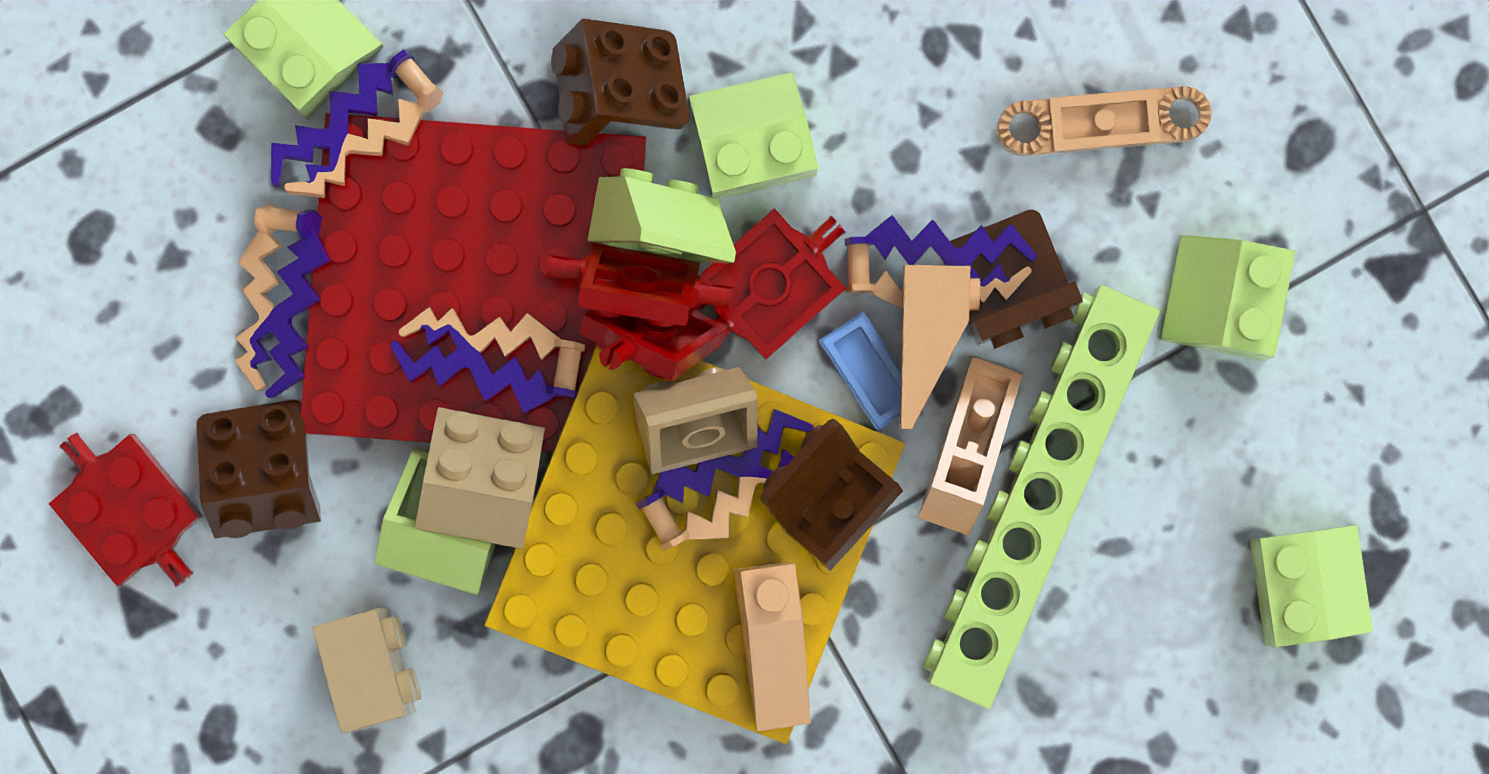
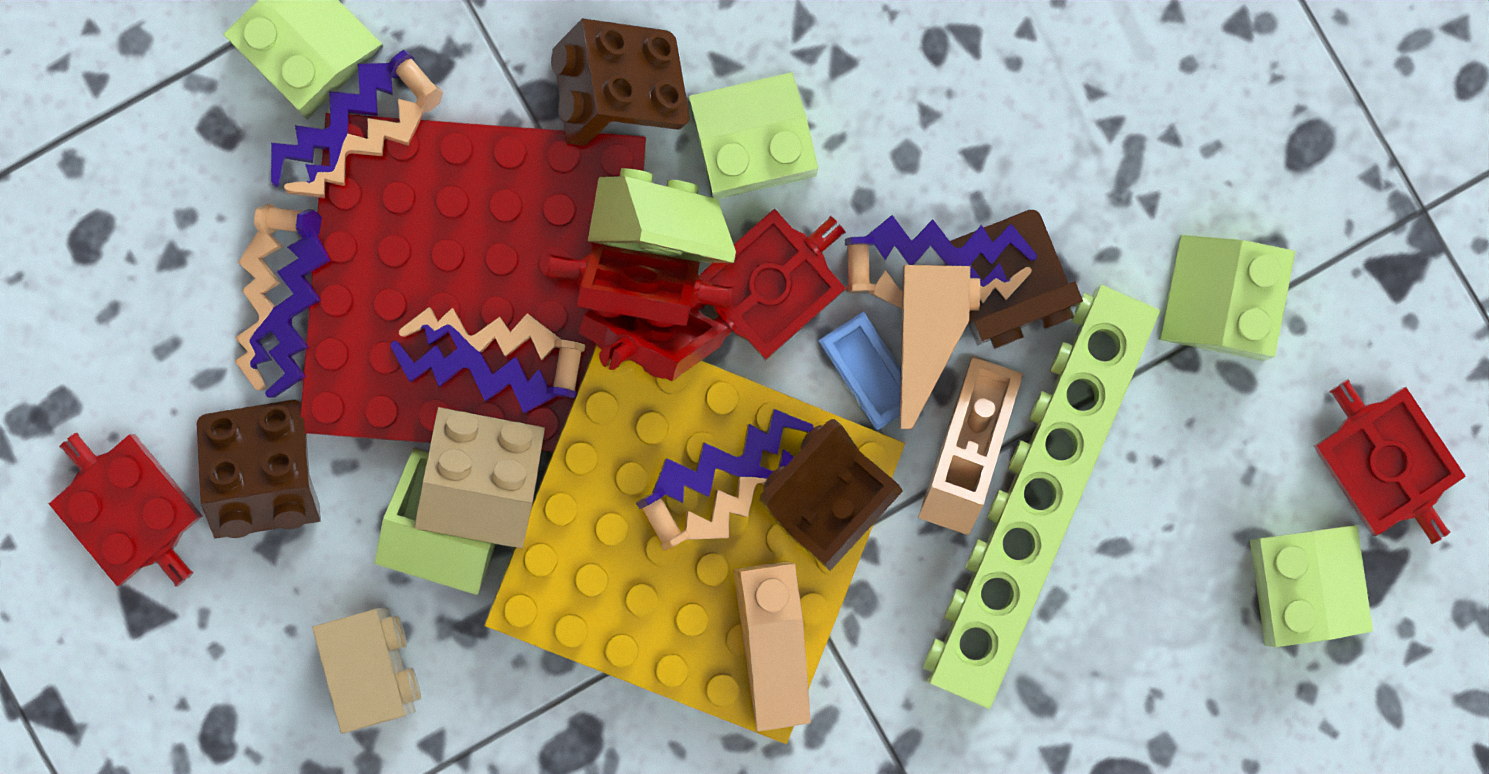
tan slope [633,367,758,474] -> none
light nougat plate [997,86,1212,156] -> none
none -> red plate [1313,379,1466,544]

